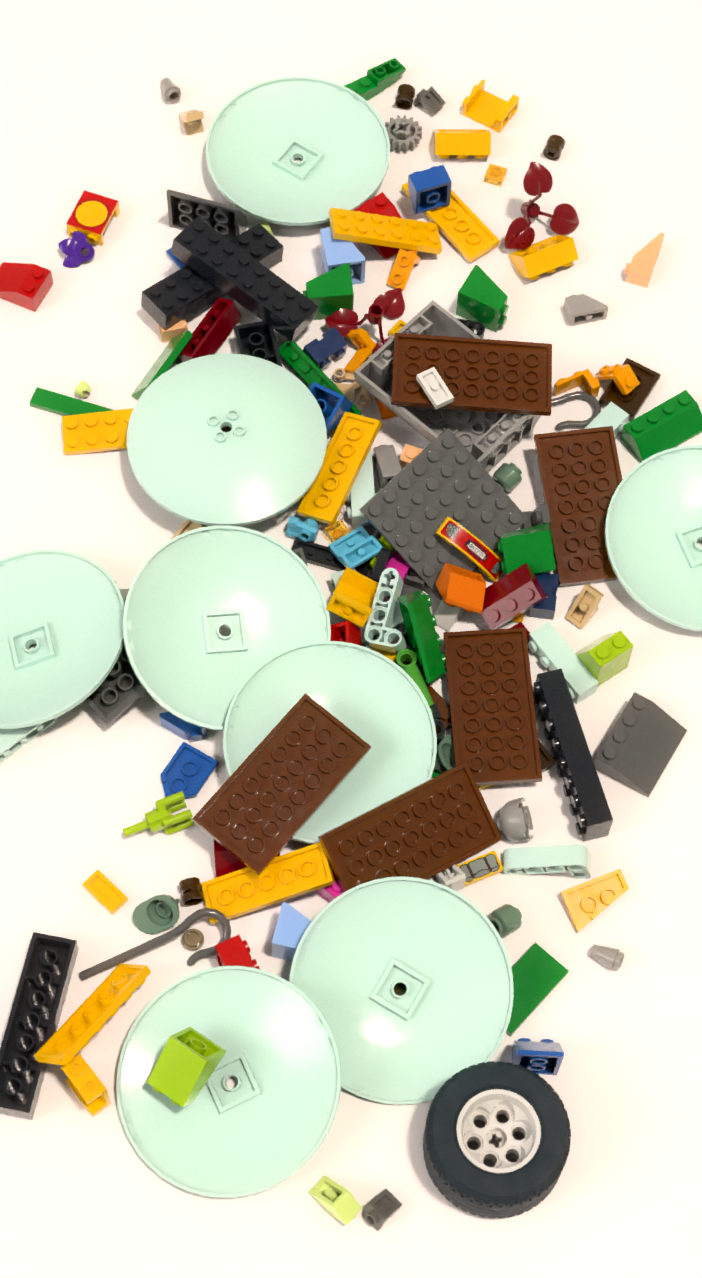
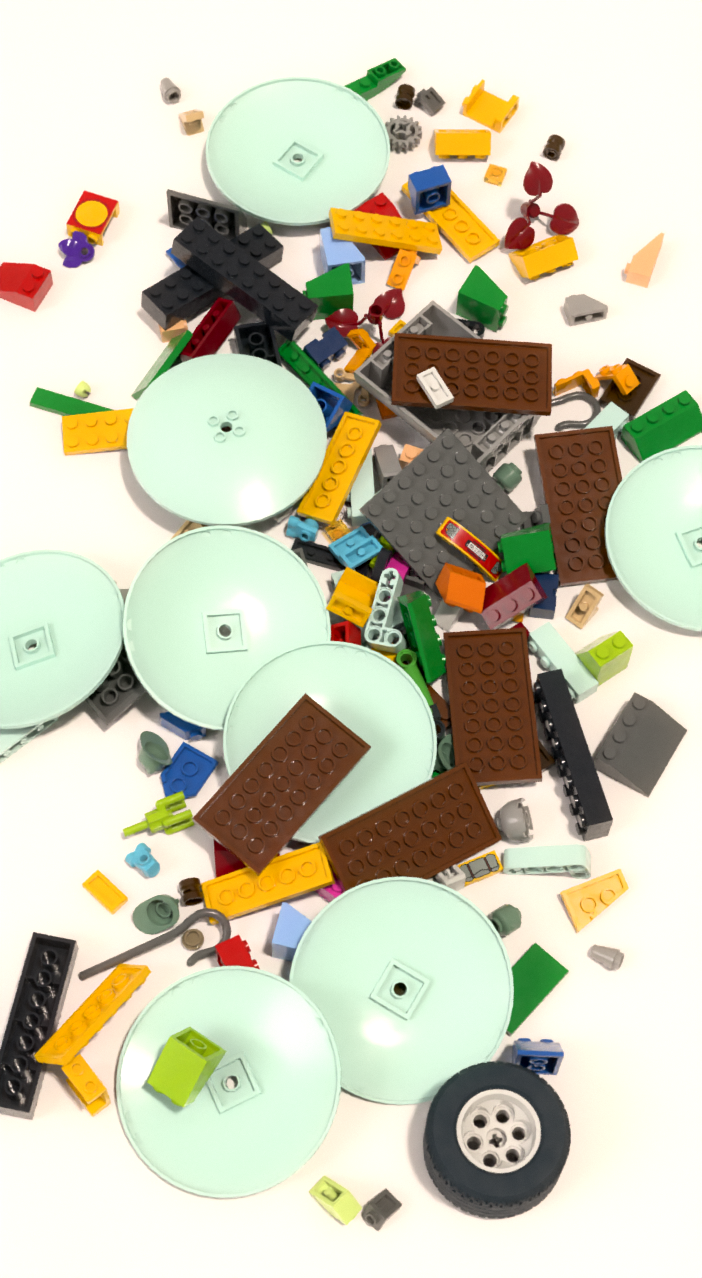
none -> medium azure plate [125,843,160,877]
none -> sand green piece [138,731,172,775]

